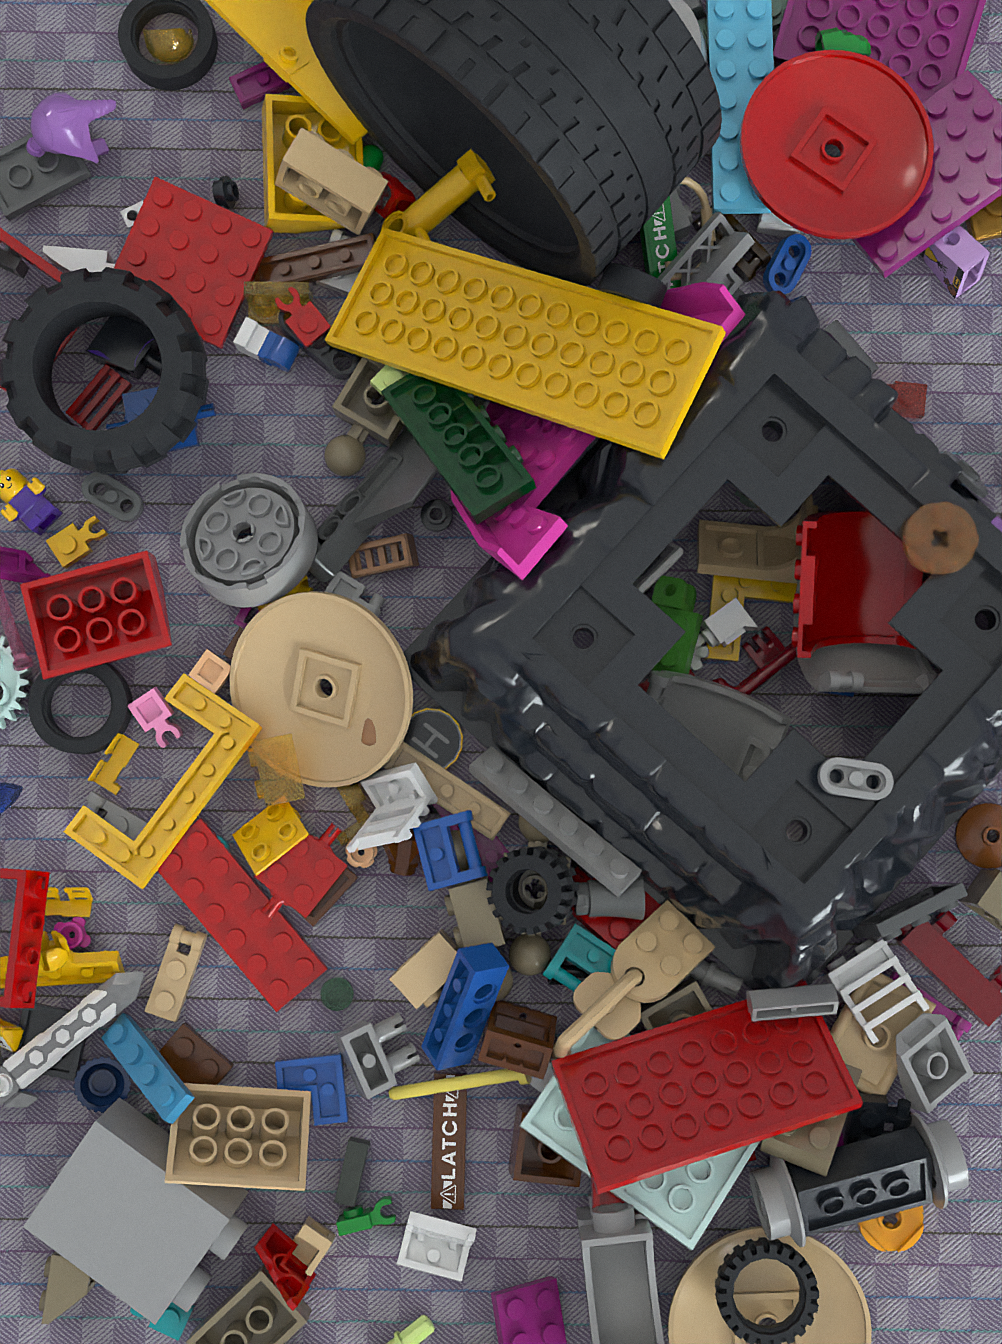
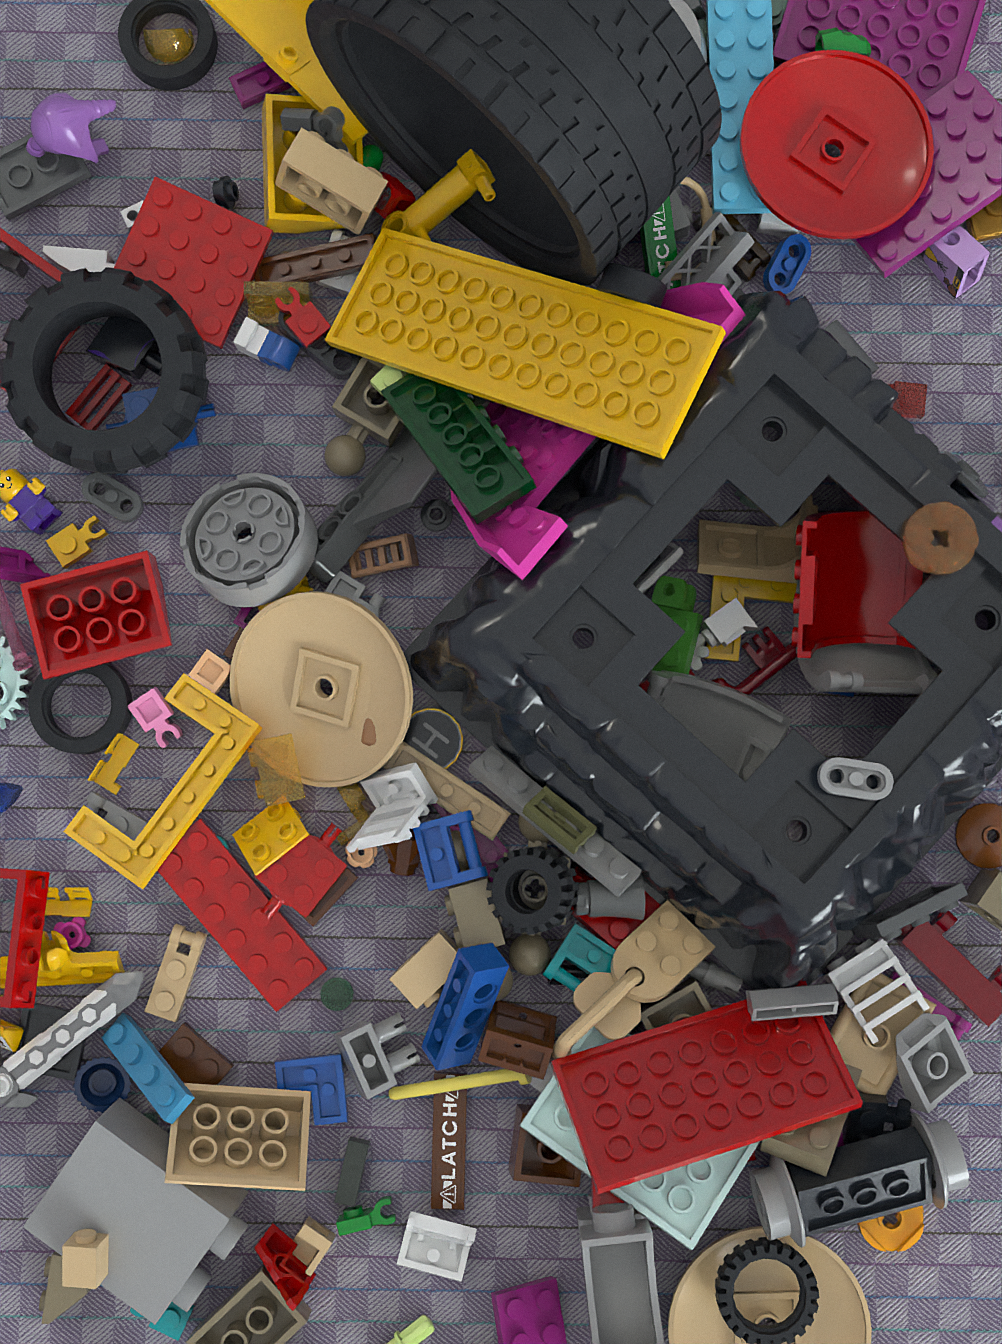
none -> tan brick [62,1229,109,1289]
none -> dark grey bar [280,106,348,152]
none -> olive tile [522,786,597,855]

